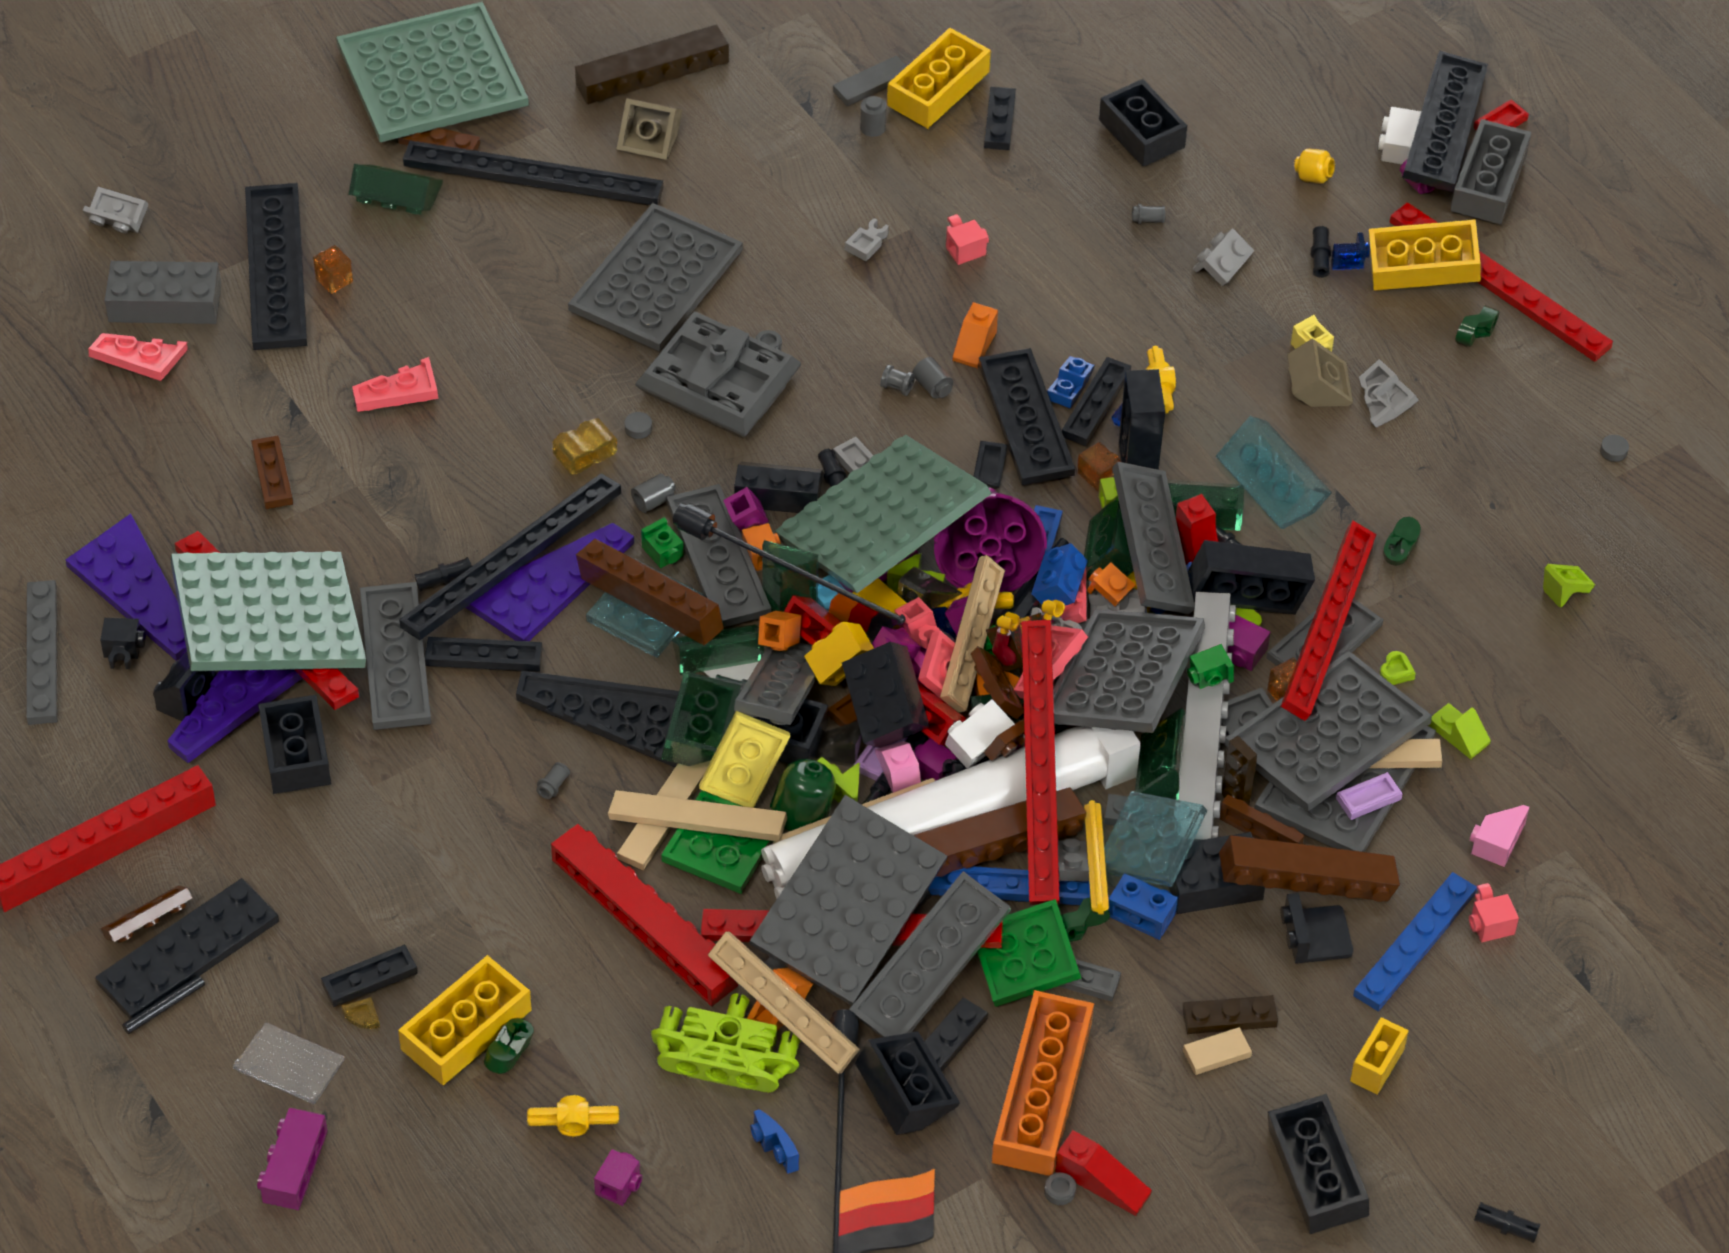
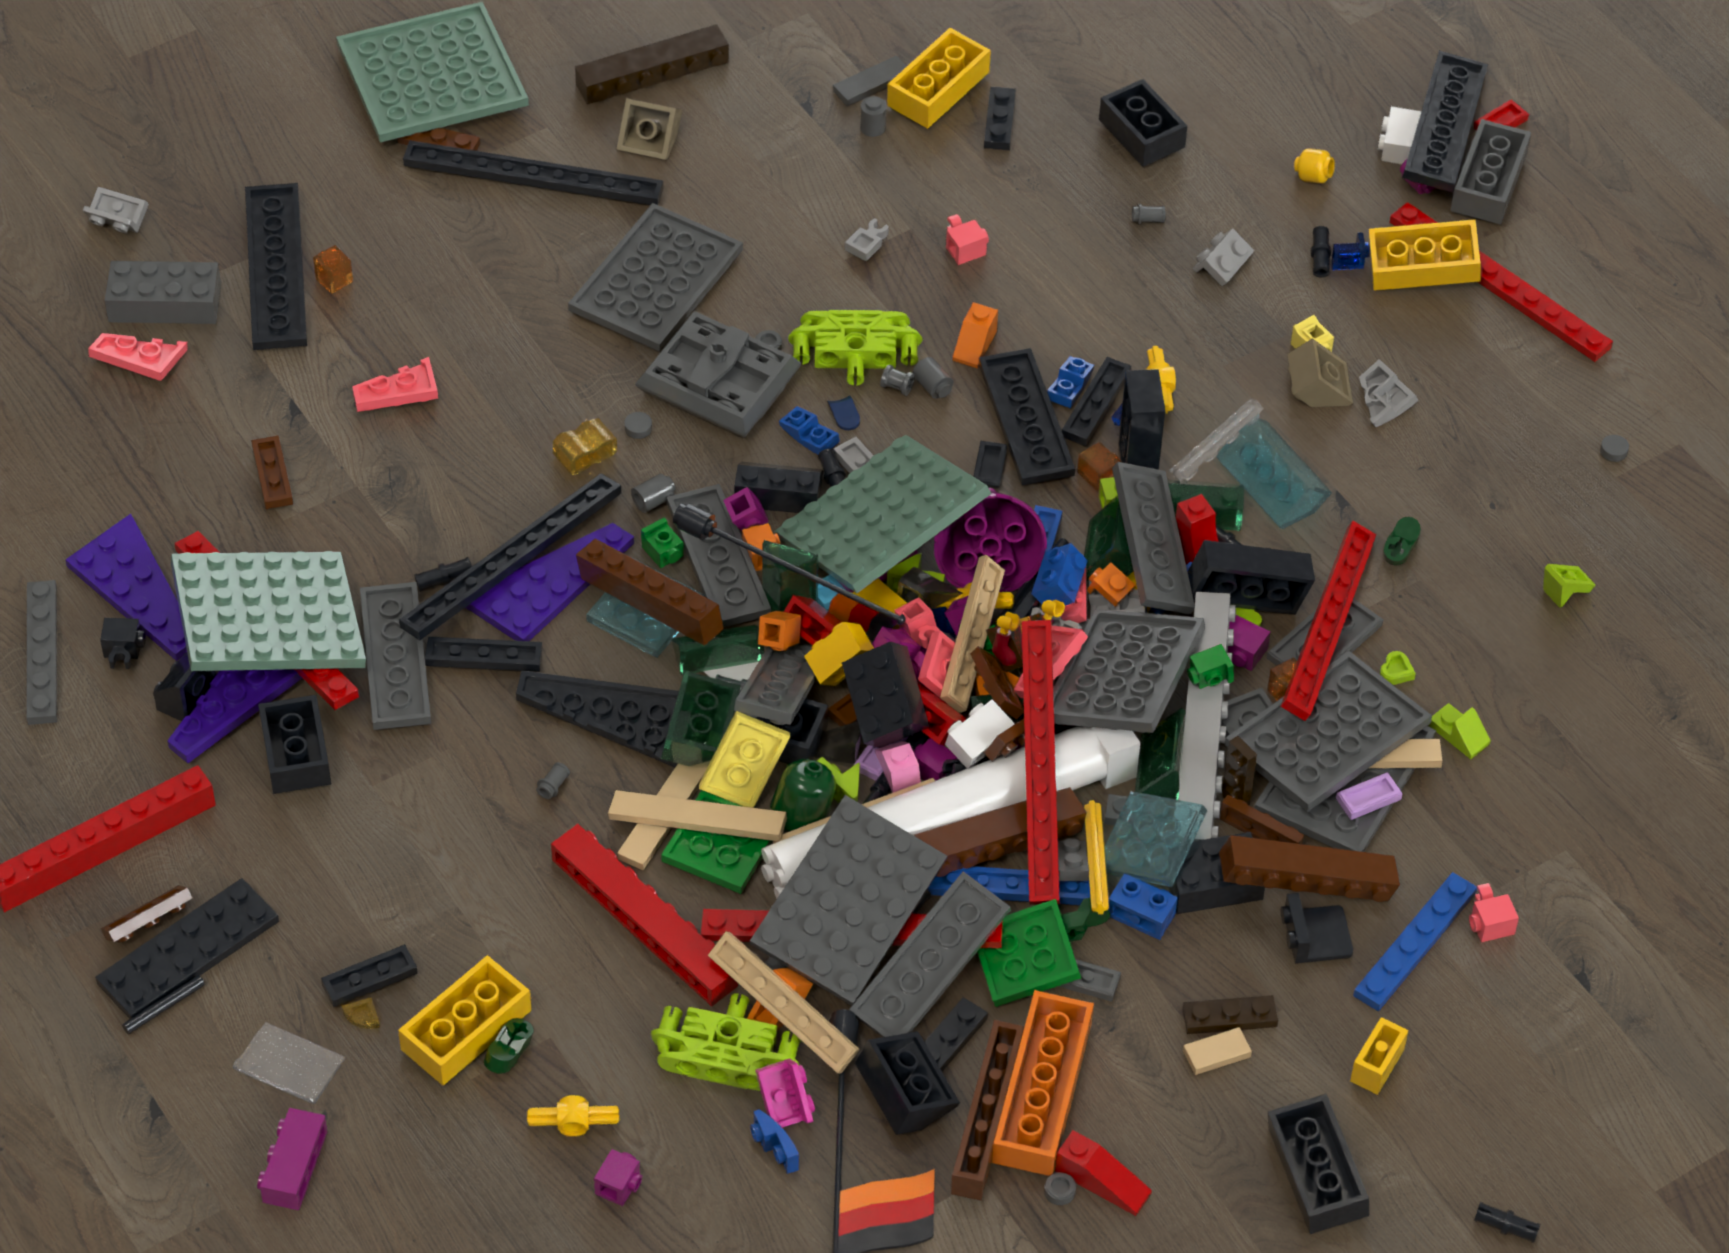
clear green slope [348,164,443,215] -> none
dark green piece [1455,306,1500,347] -> none
bright pink slope [1470,805,1529,867] -> none
none -> dark pink bracket [755,1058,815,1128]
none -> blue slope [779,406,840,455]
none -> lime piece [788,310,923,385]
none -> dark blue piece [827,395,860,430]
none -> reddish brown brick [951,1020,1024,1201]
none -> clear plate [1169,398,1264,482]

